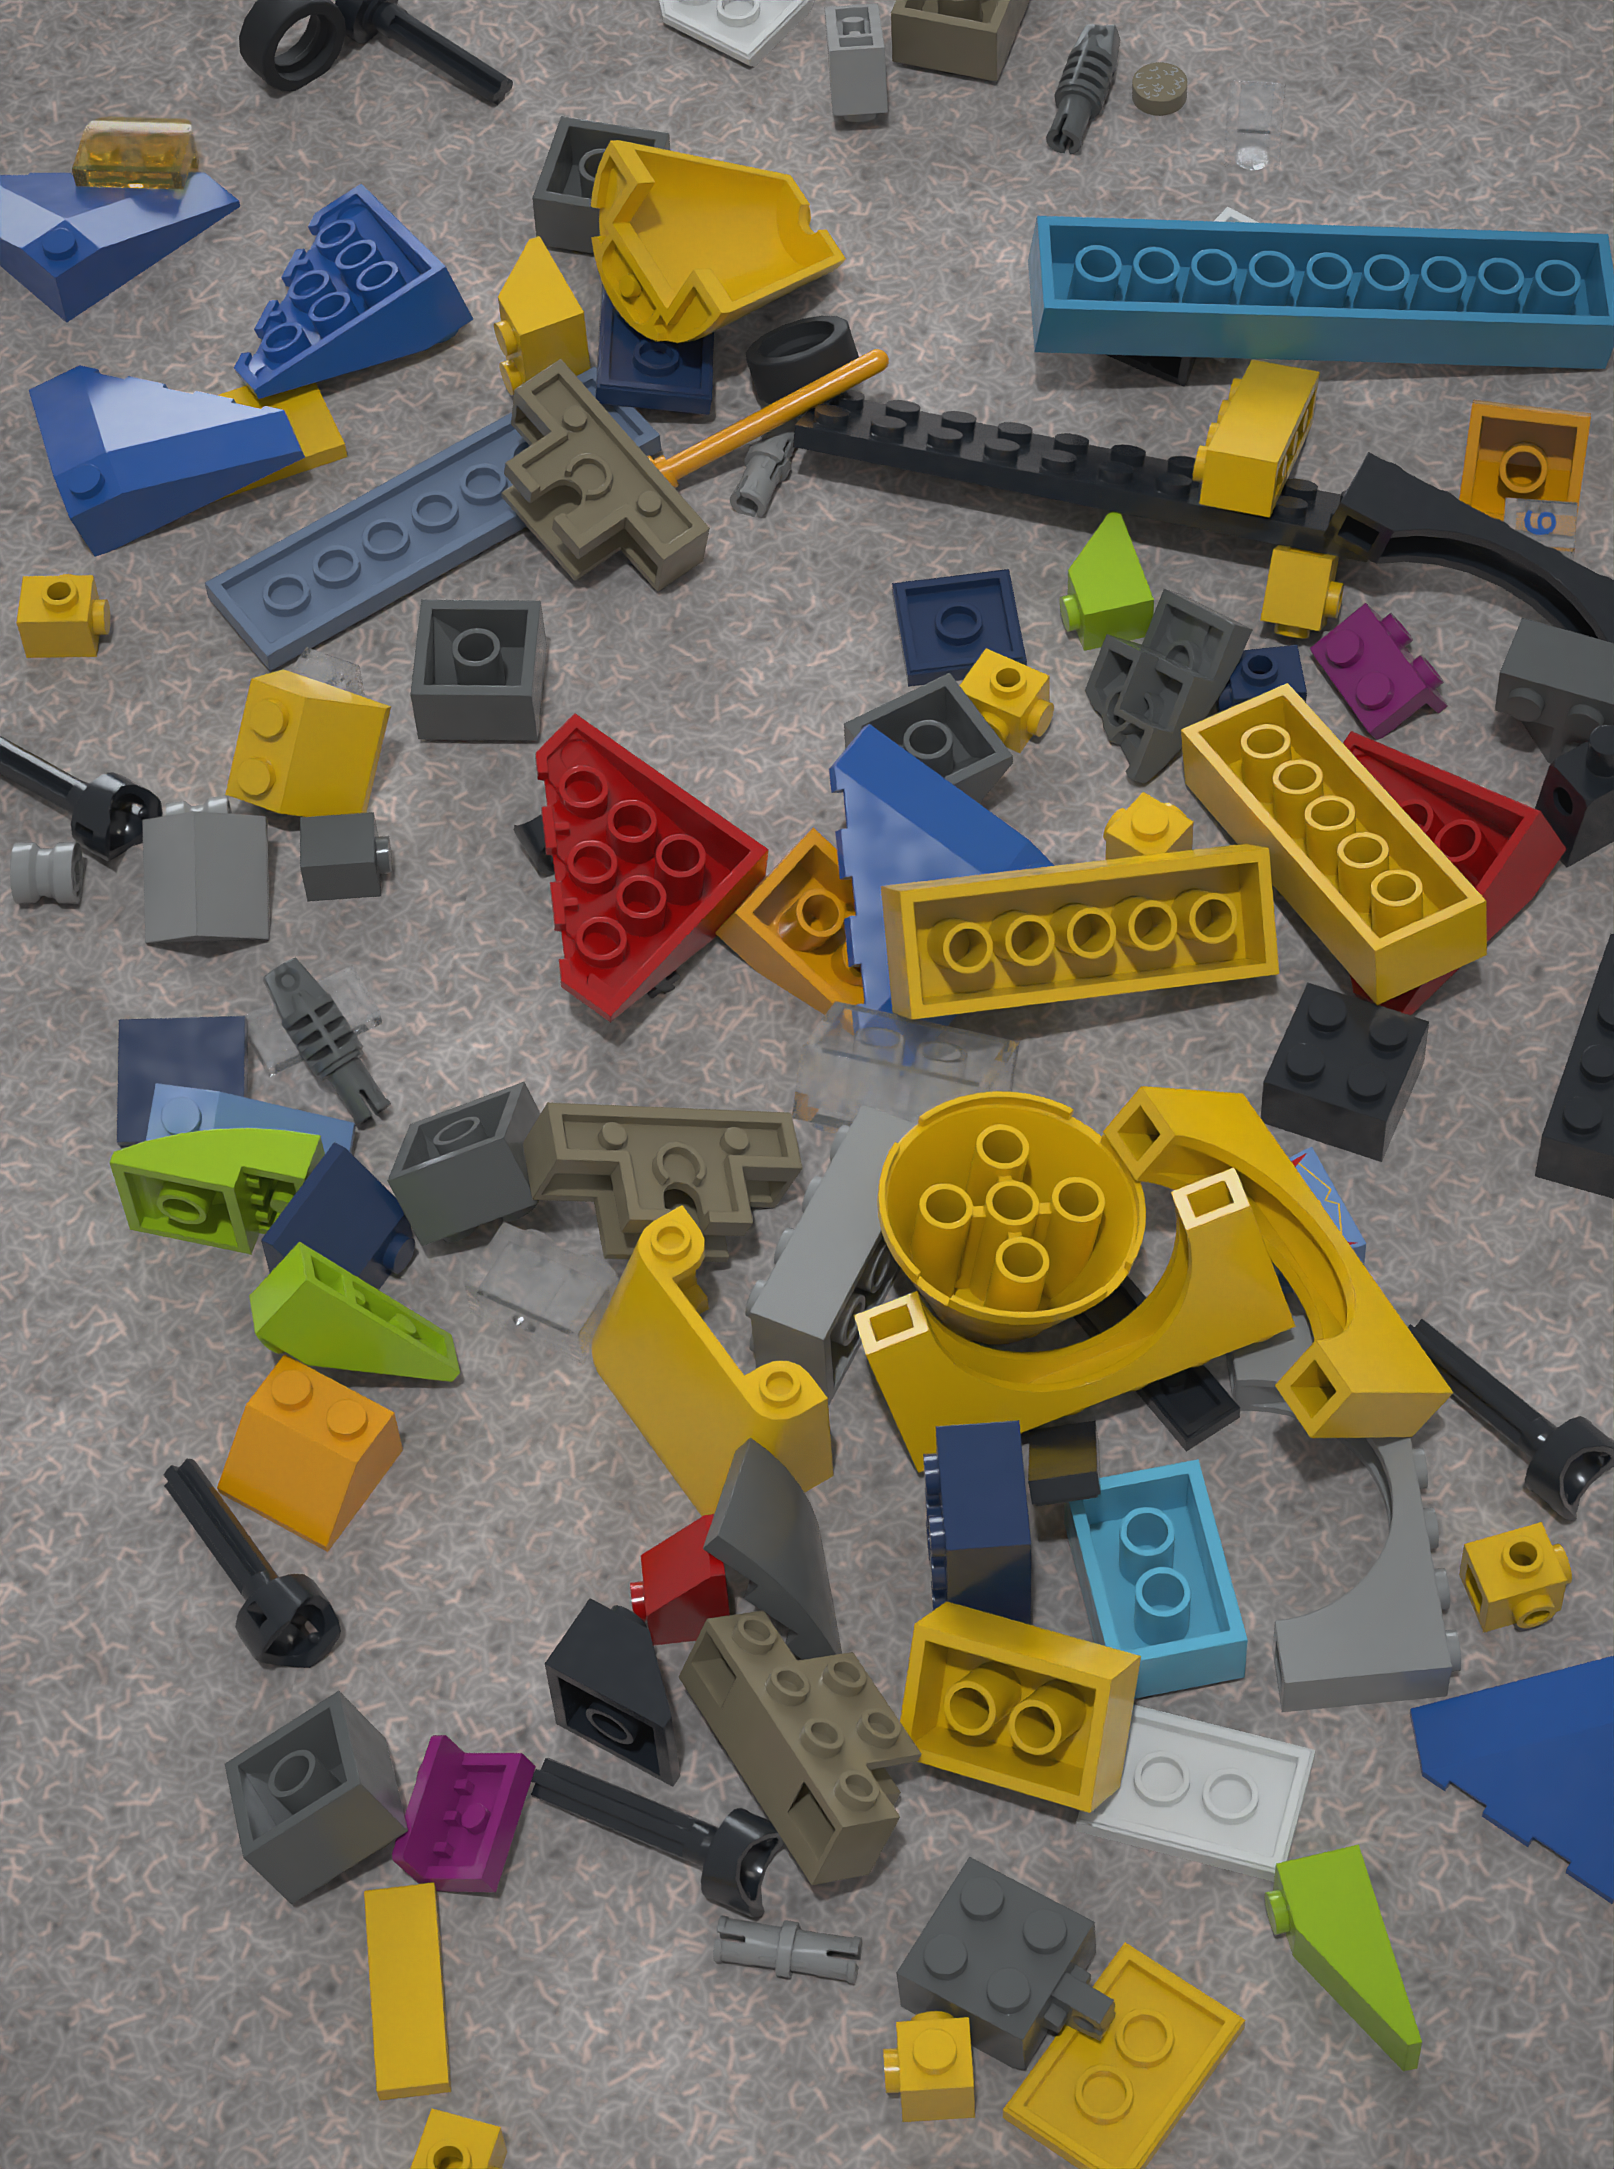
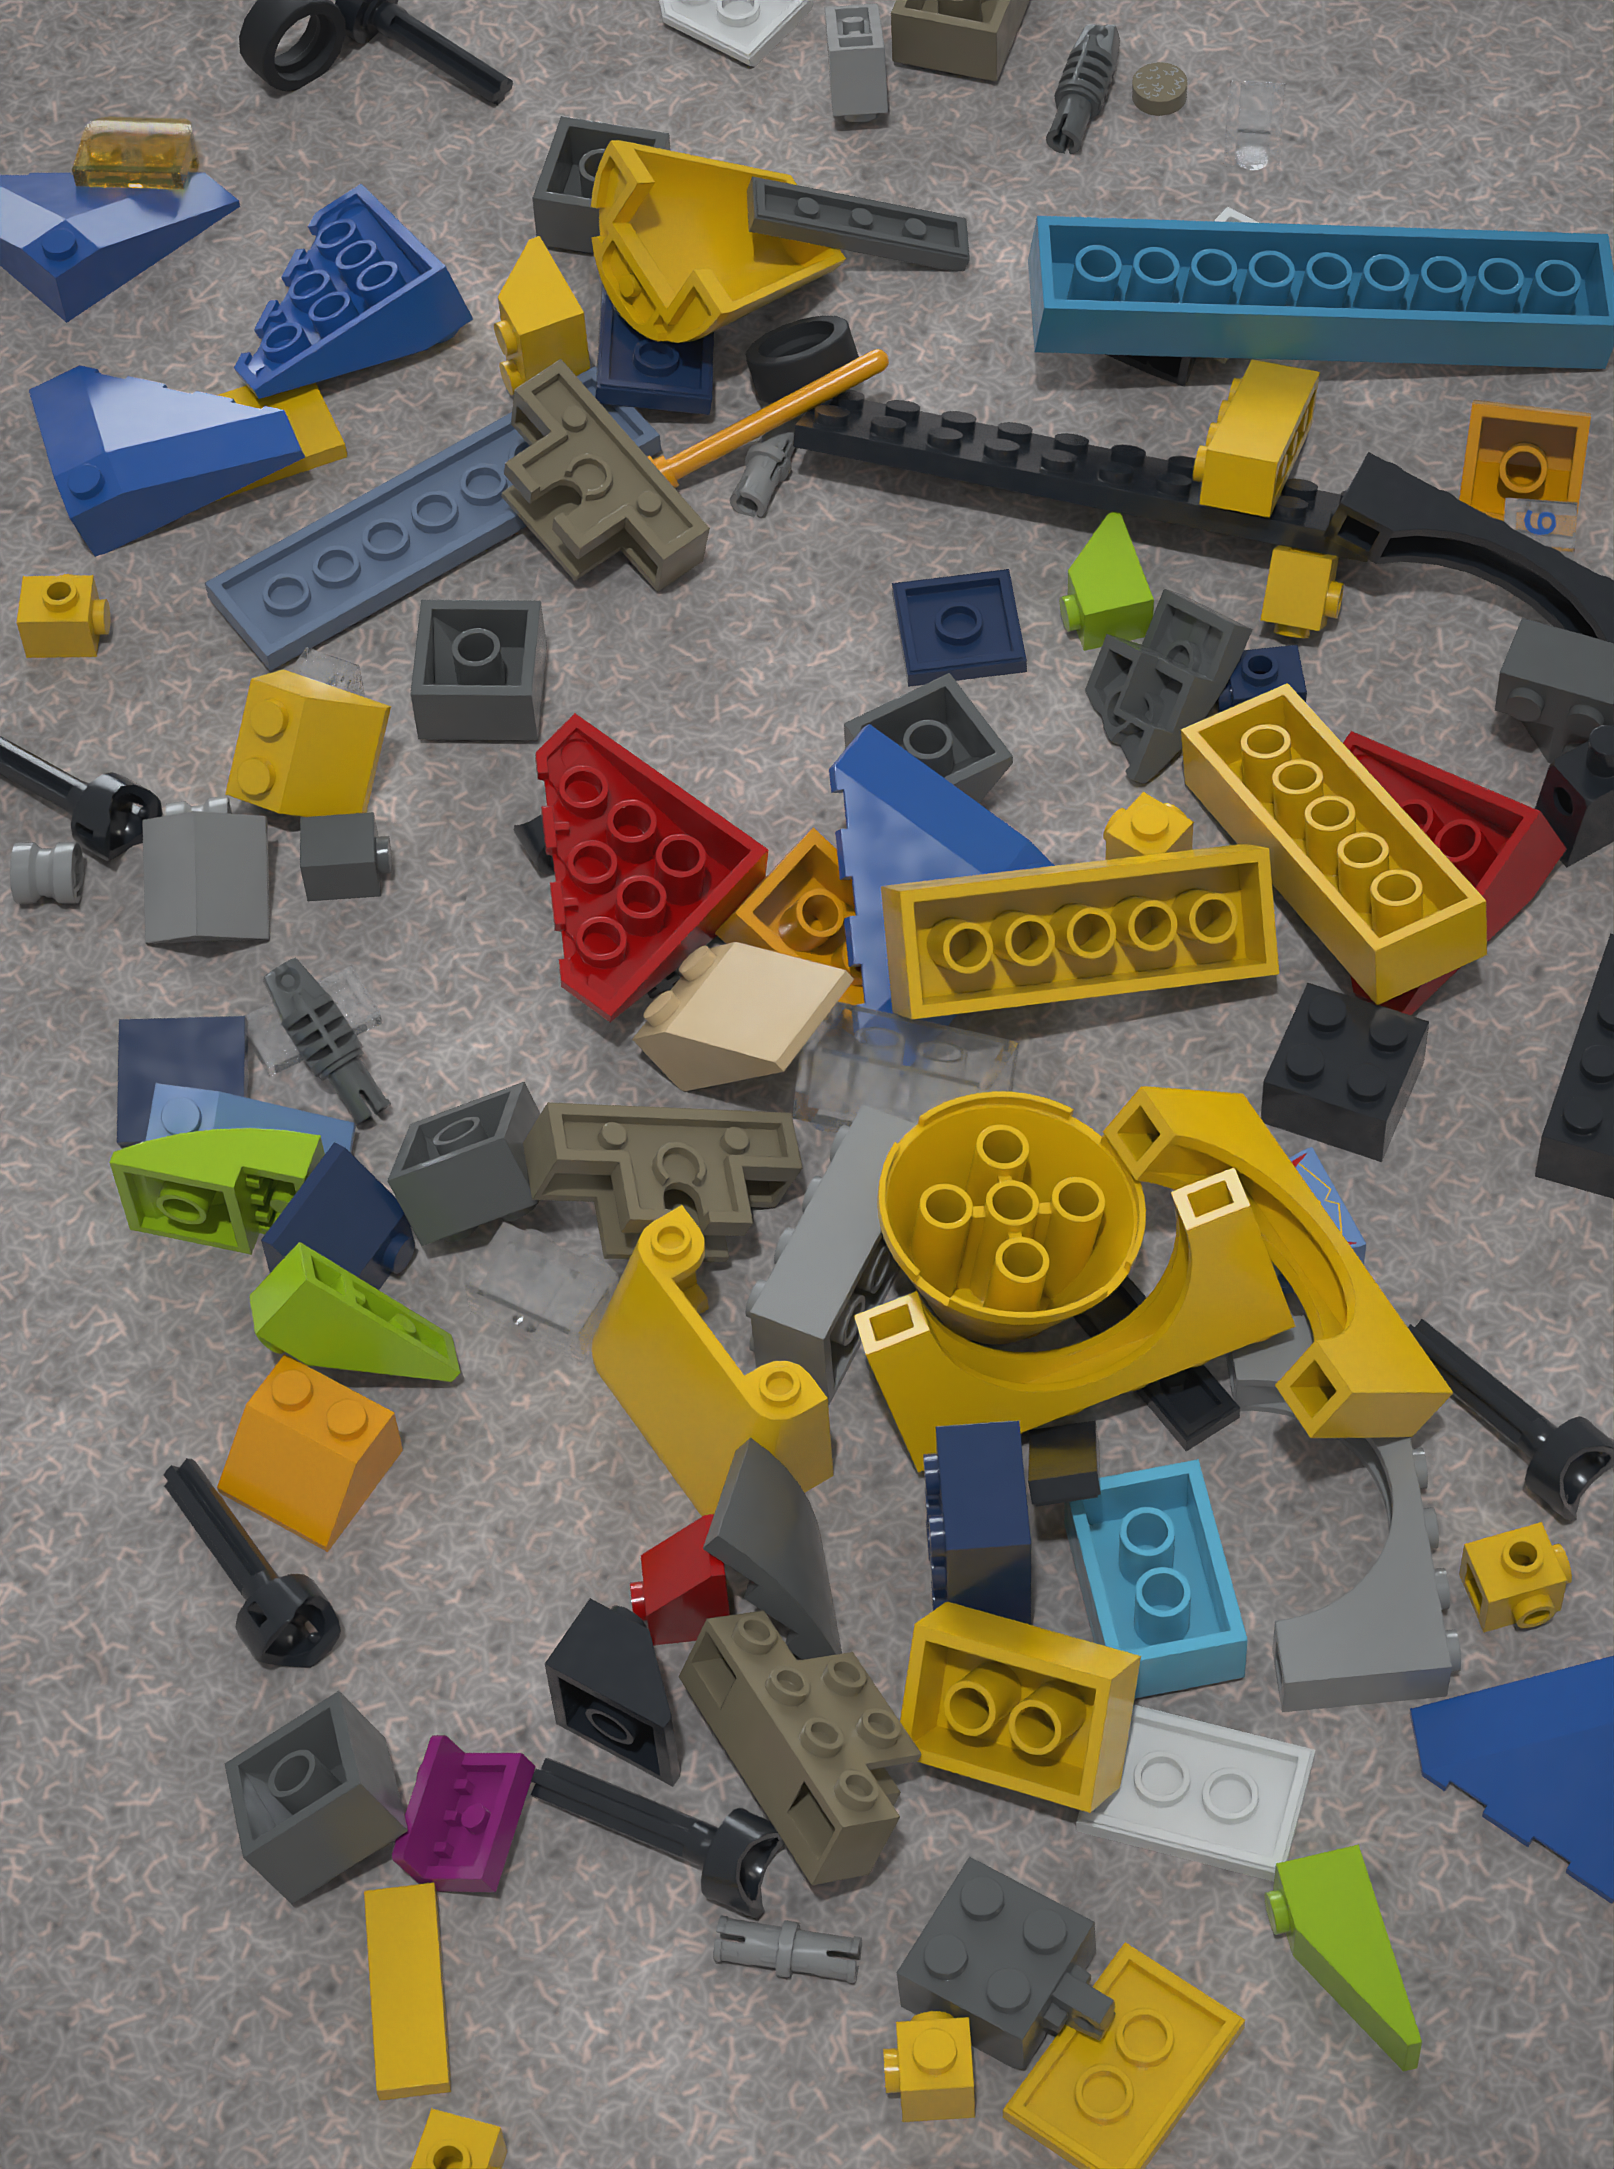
yellow brick [959,648,1054,753] -> none
magenta bracket [1309,603,1448,740] -> none
none -> tan slope [632,942,854,1092]
none -> dark grey tile [747,176,970,272]

